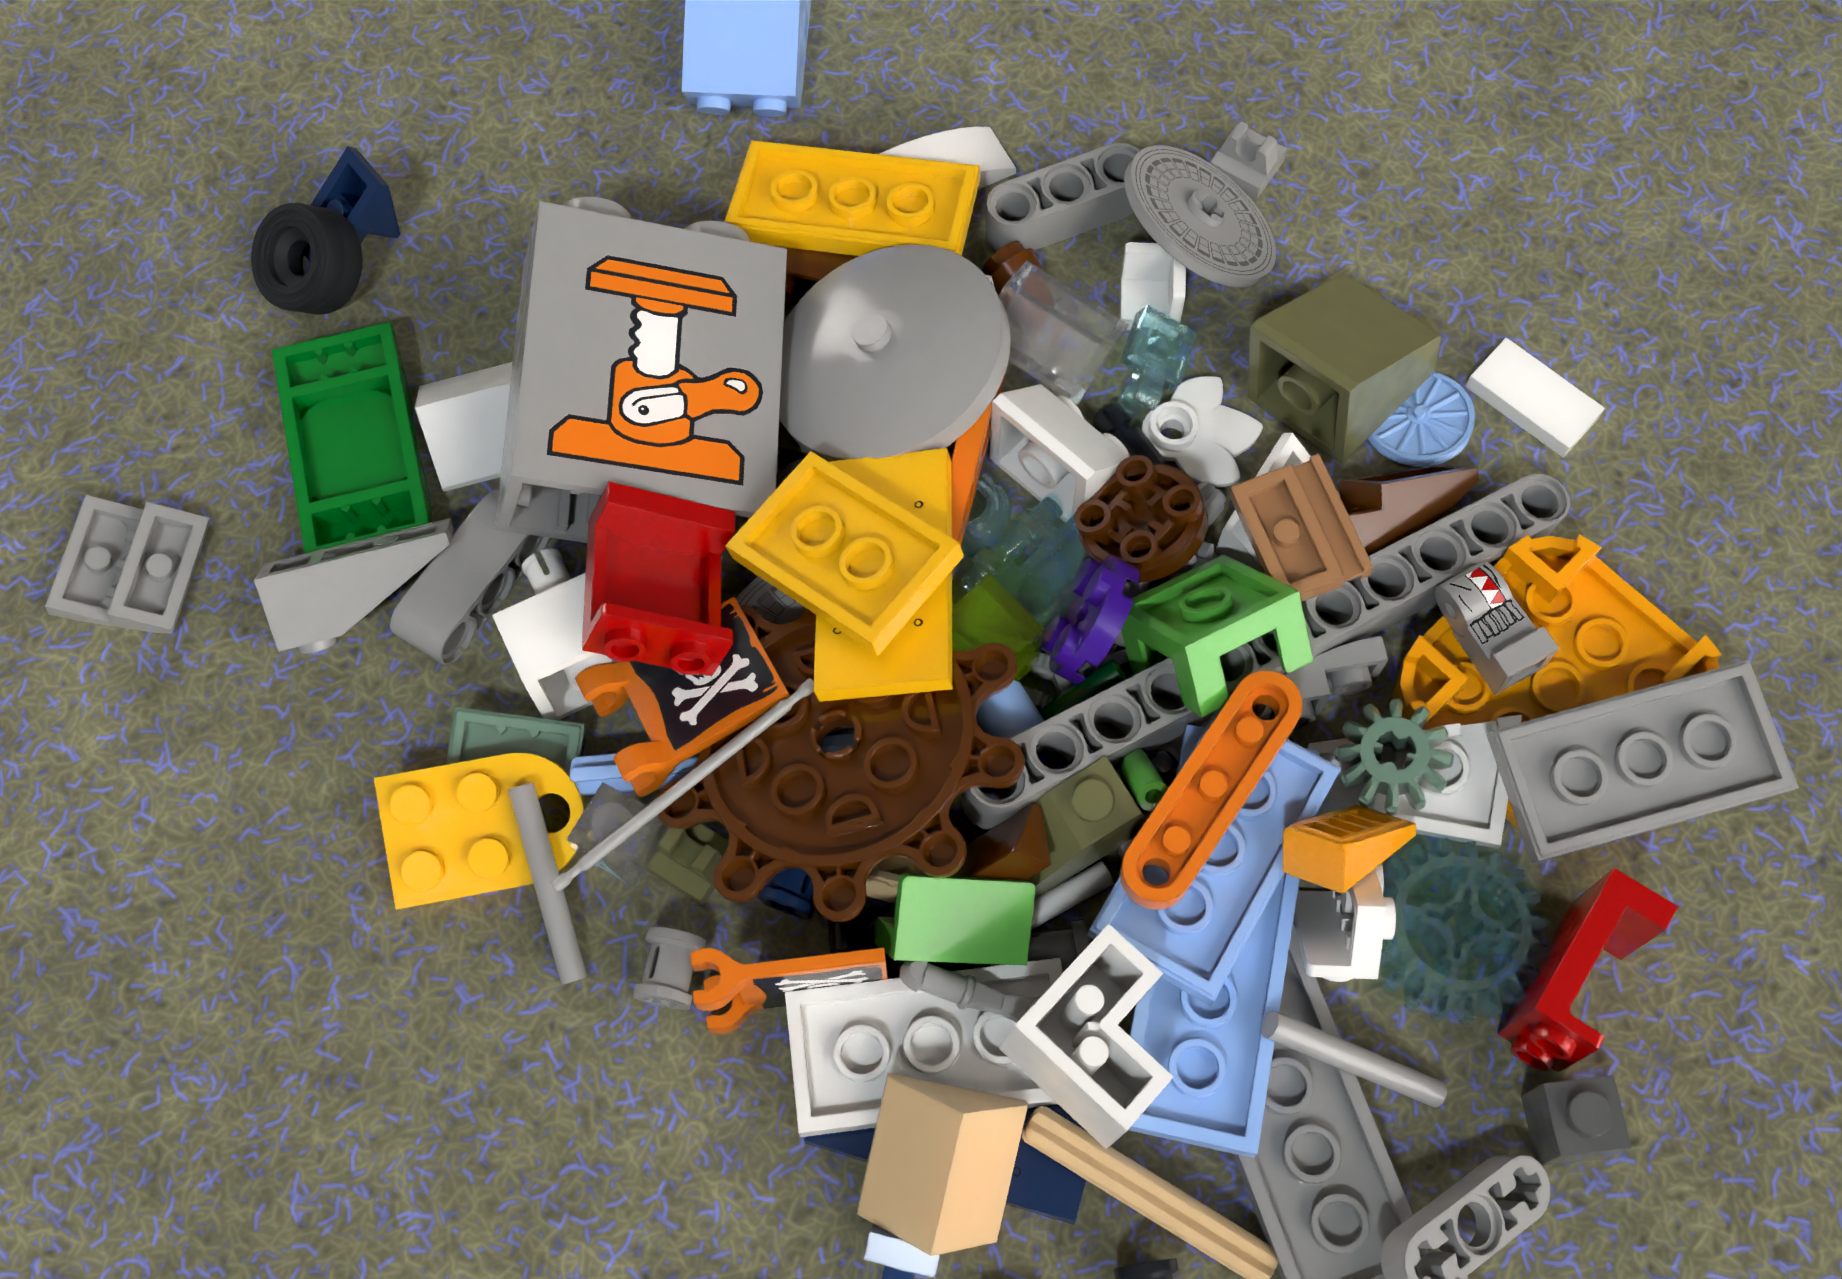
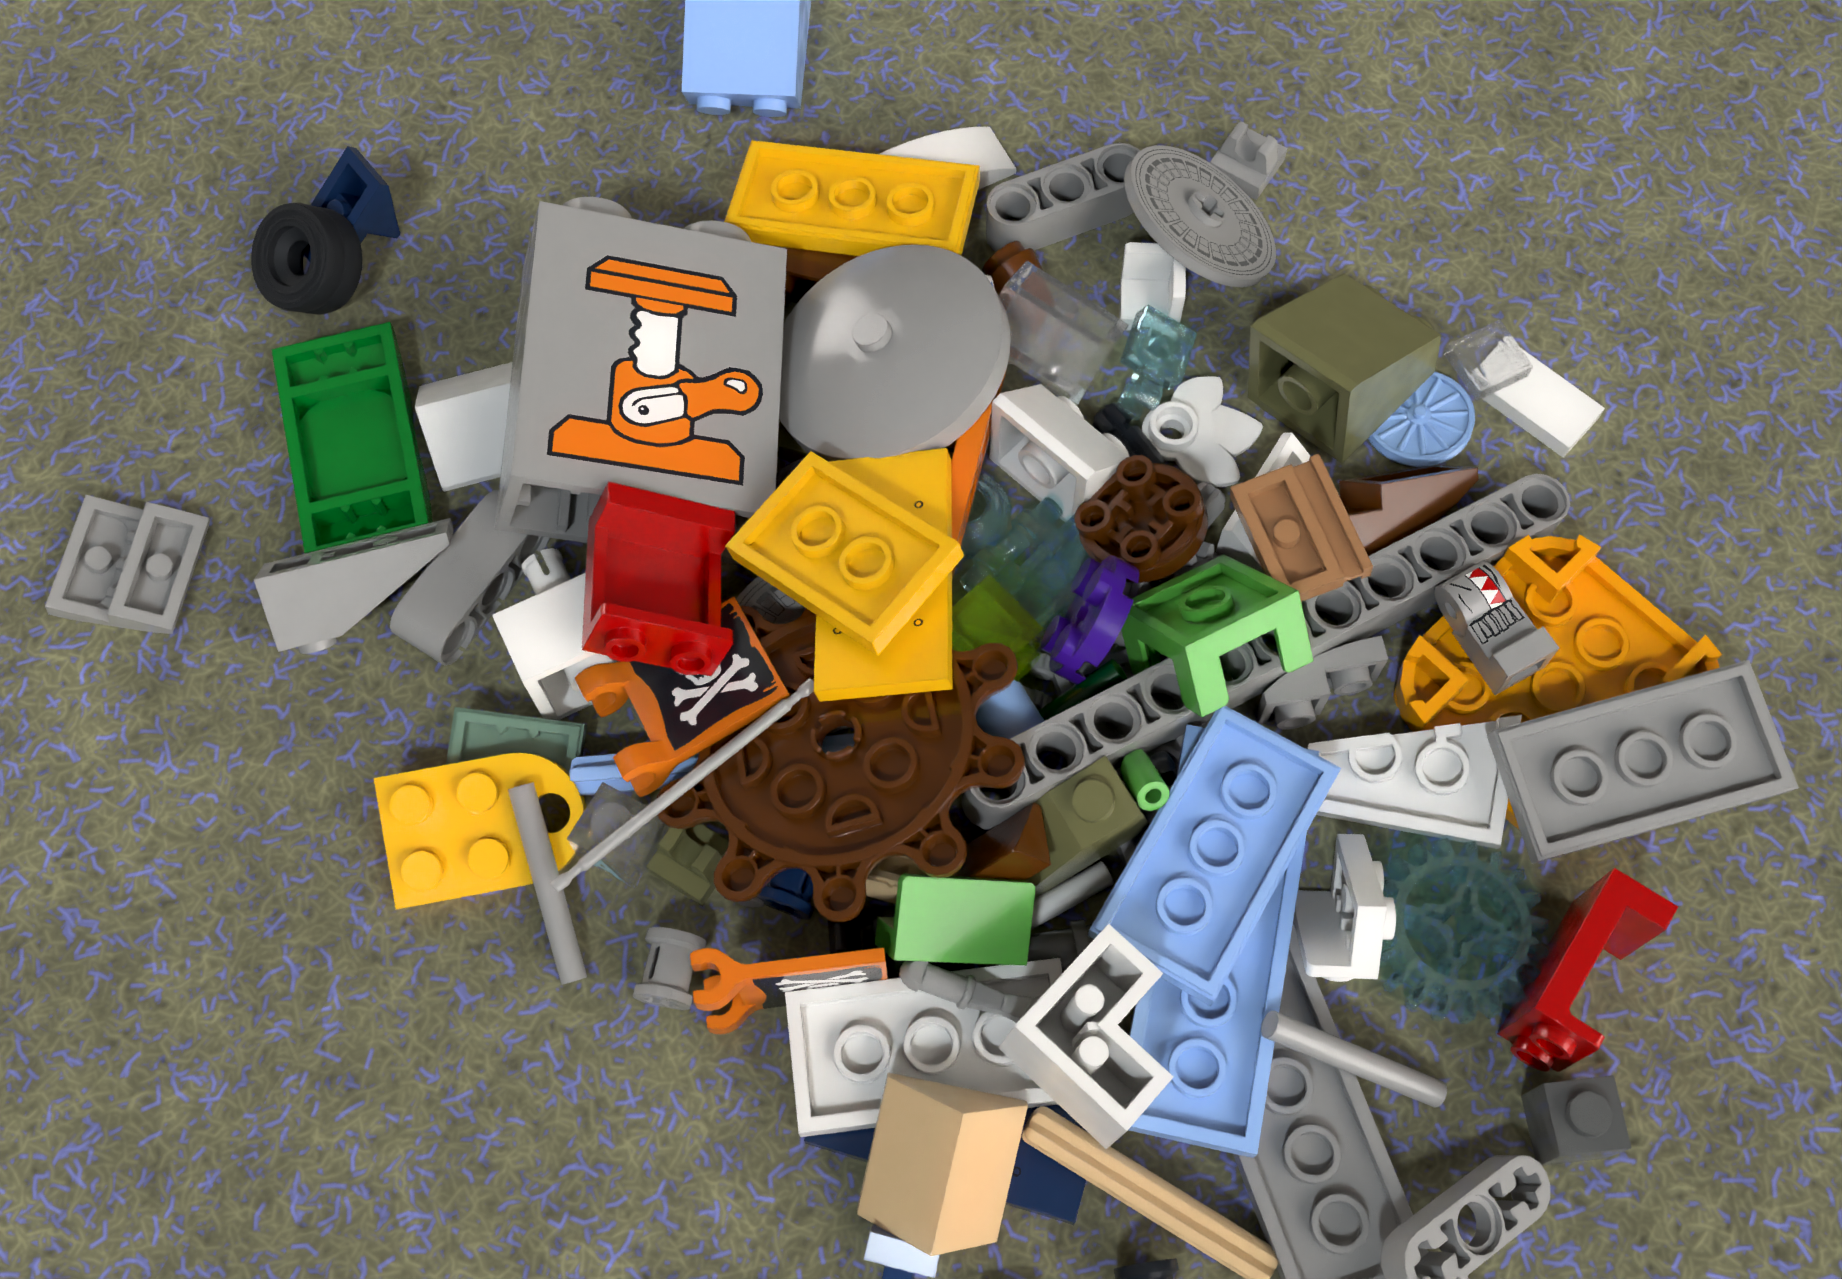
orange plate [1120,671,1303,910] -> none
light orange slope [1283,804,1416,894] -> none
sand green gear [1335,699,1454,815] -> none
none -> clear tile [1444,319,1533,401]

